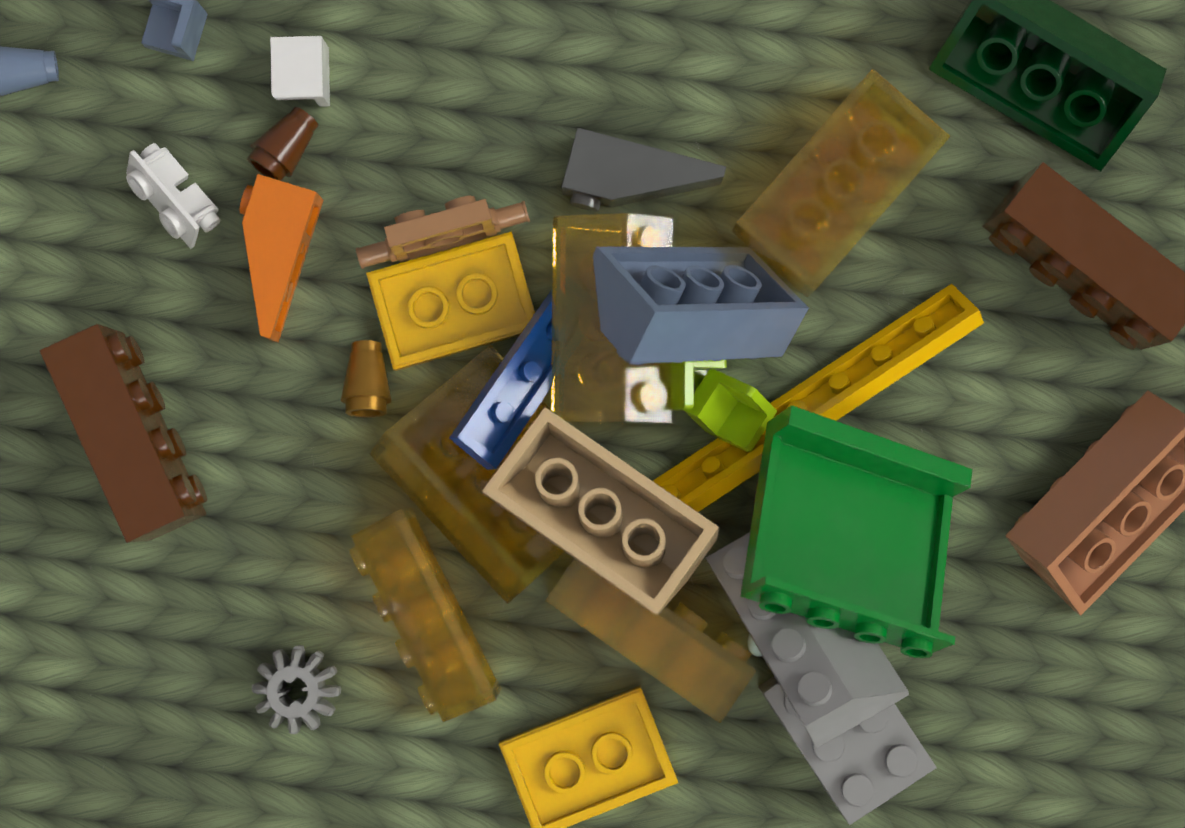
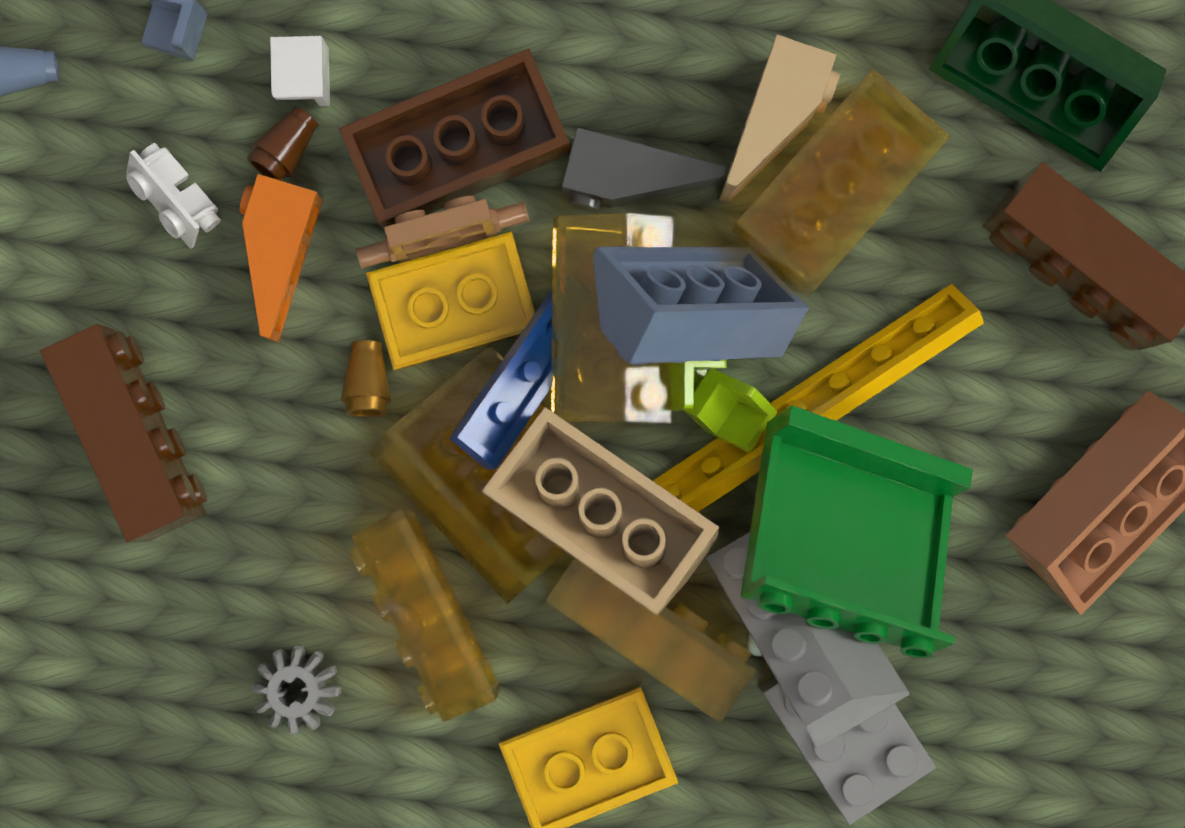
none -> reddish brown brick [338,48,570,231]
none -> tan slope [719,35,840,203]

